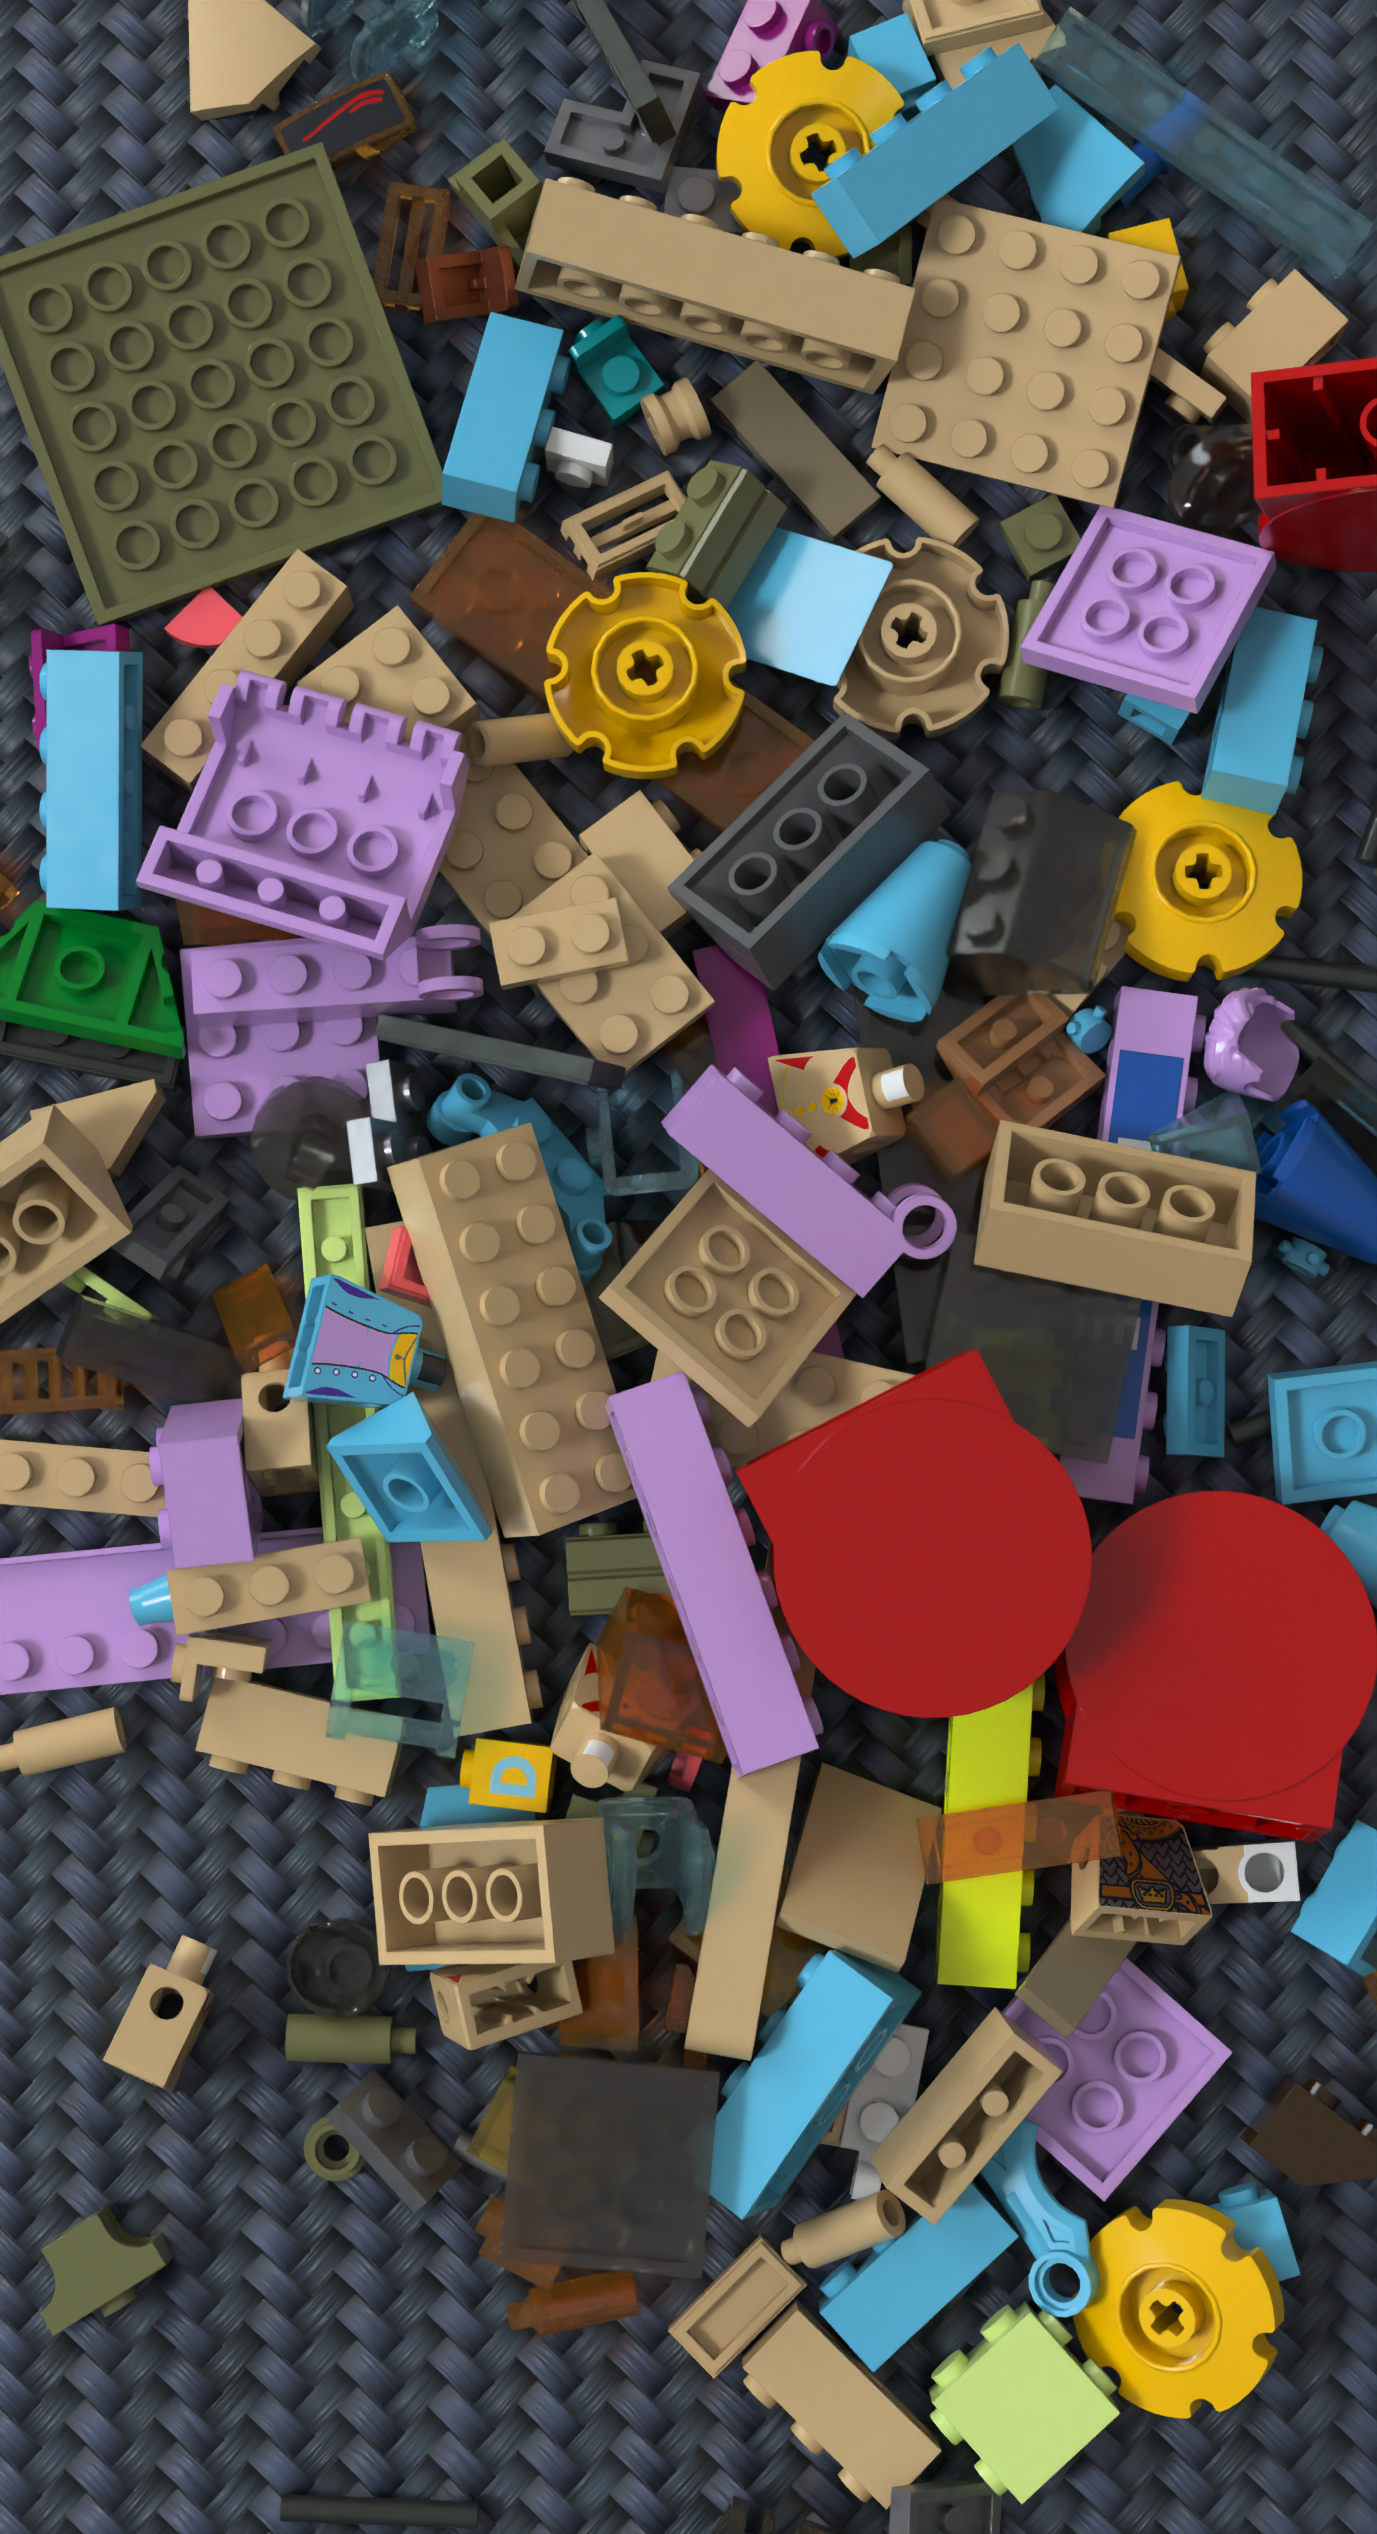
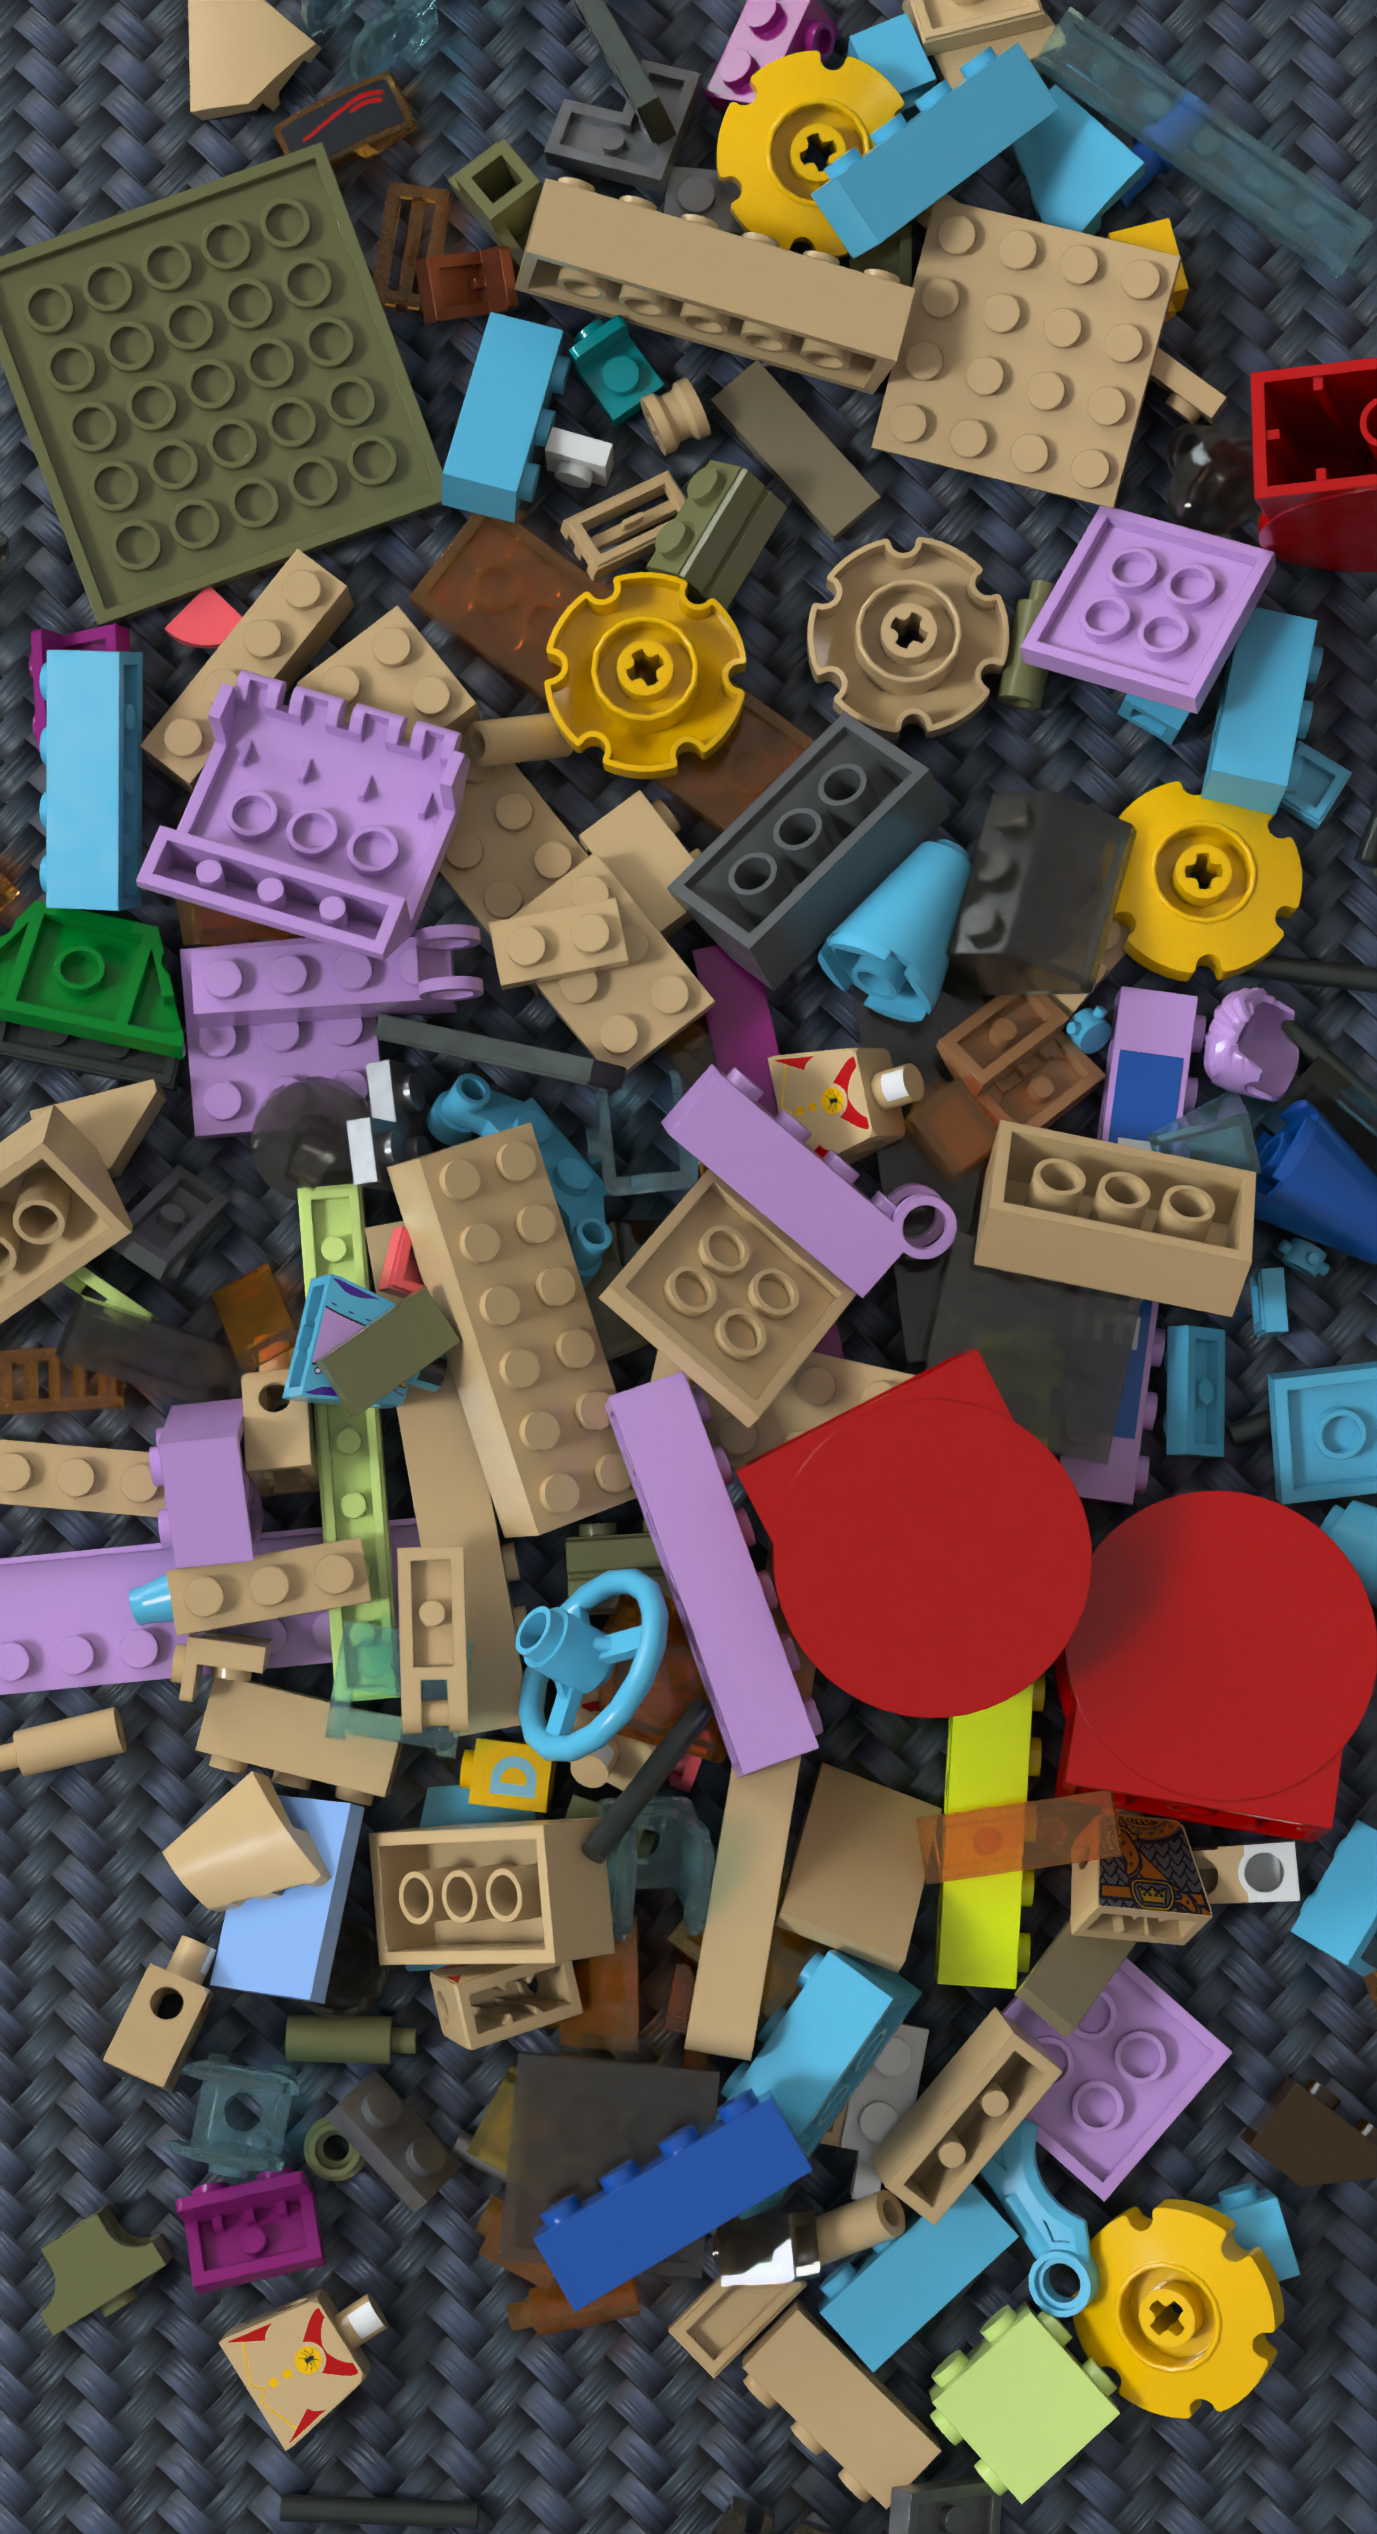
medium azure slope [326,1392,492,1543] -> none
medium azure sticker [726,527,893,686] -> none
tan cylinder [866,444,980,549] -> none
olive plate [998,494,1081,583] -> none
tan brick [1199,269,1349,426] -> none
none -> tan slope [162,1771,331,1912]
none -> clear light blue piece [169,2052,299,2178]
none -> magenta bracket [176,2167,327,2294]
none -> light blue tile [210,1795,365,2004]
none -> tan torso [219,2288,389,2451]
none -> olive tile [315,1287,461,1416]
none -> tan plate [397,1546,469,1734]
none -> medium azure piece [515,1568,669,1761]
none -> blue brick [533,2088,813,2312]
none -> pearl dark grey bar [581,1698,714,1864]
none -> clear smoke brick [712,2208,821,2286]
none -> medium azure tile [1250,1267,1289,1338]
none -> medium azure tile [1279,740,1352,830]

